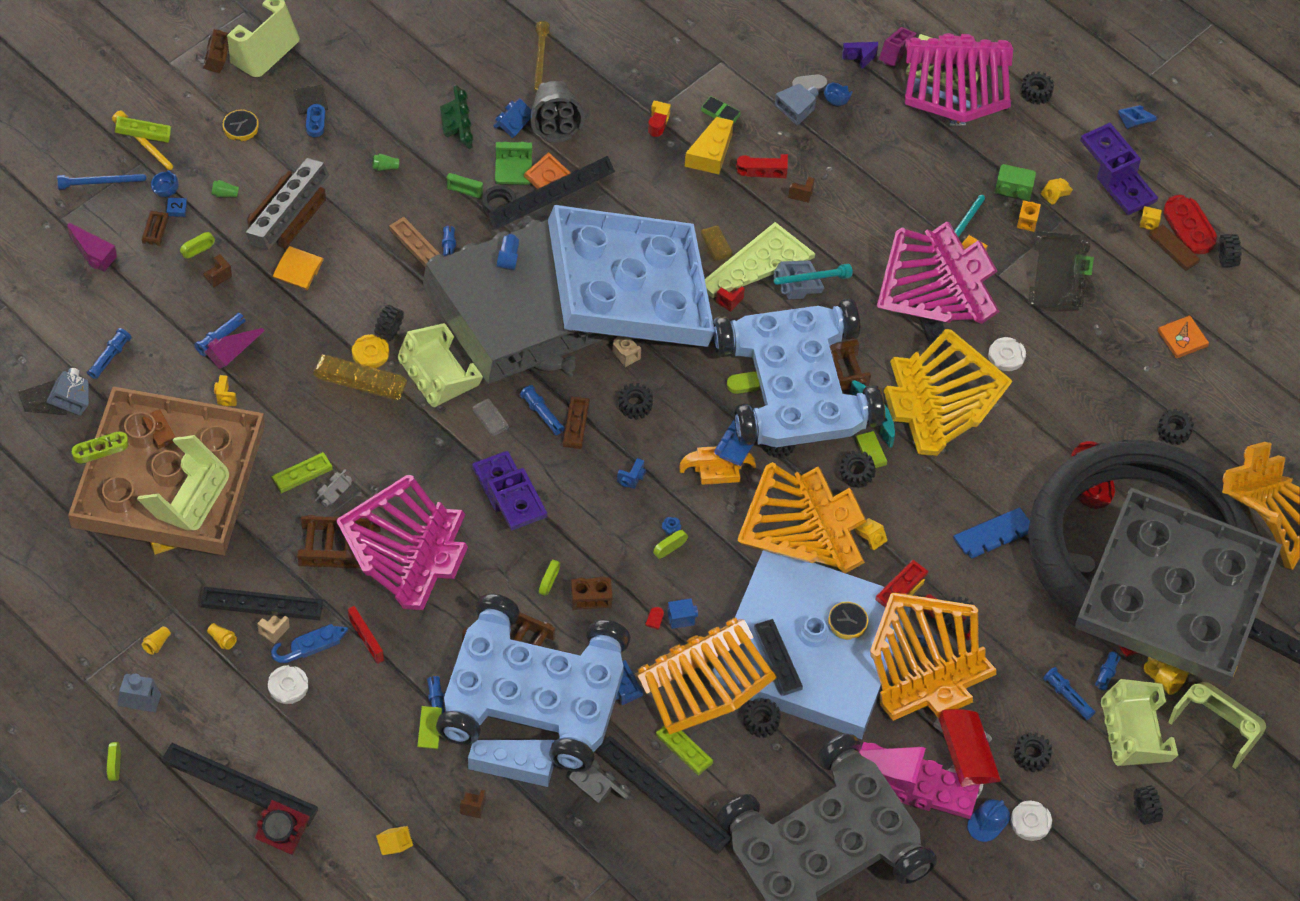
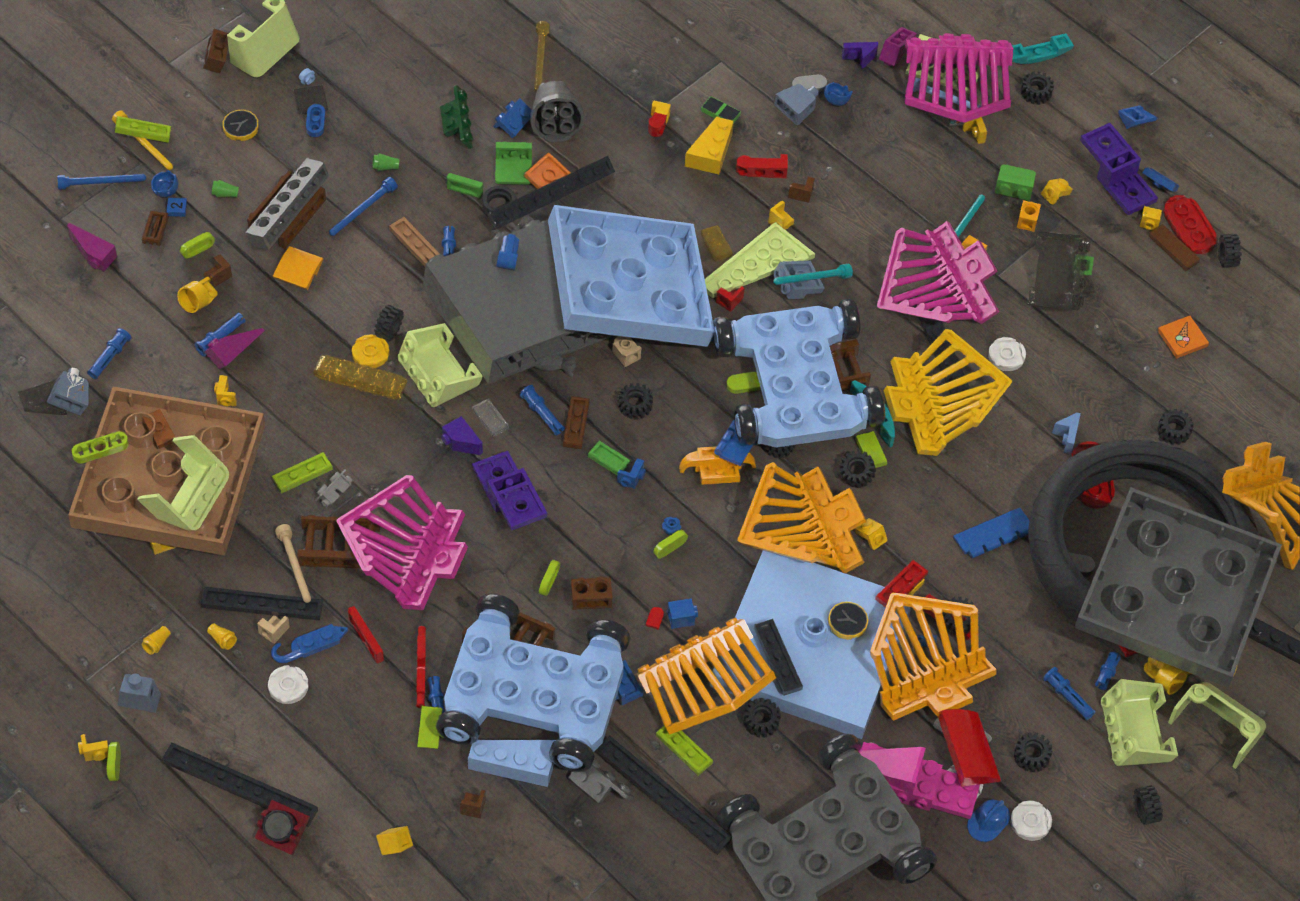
none -> yellow bracket [78,734,108,761]
none -> yellow piece [177,277,218,313]
none -> tan piece [275,524,311,603]
none -> light blue plate [299,68,315,85]
none -> blue piece [329,177,398,236]
none -> red piece [416,626,426,708]
none -> dark purple slope [441,416,483,455]
none -> bright green tile [588,441,630,475]
none -> yellow panel [768,200,794,230]
none -> yellow bracket [963,117,987,144]
none -> teal slope [1012,33,1074,64]
none -> medium blue slope [1052,413,1081,454]
none -> blue plate [1142,167,1180,192]

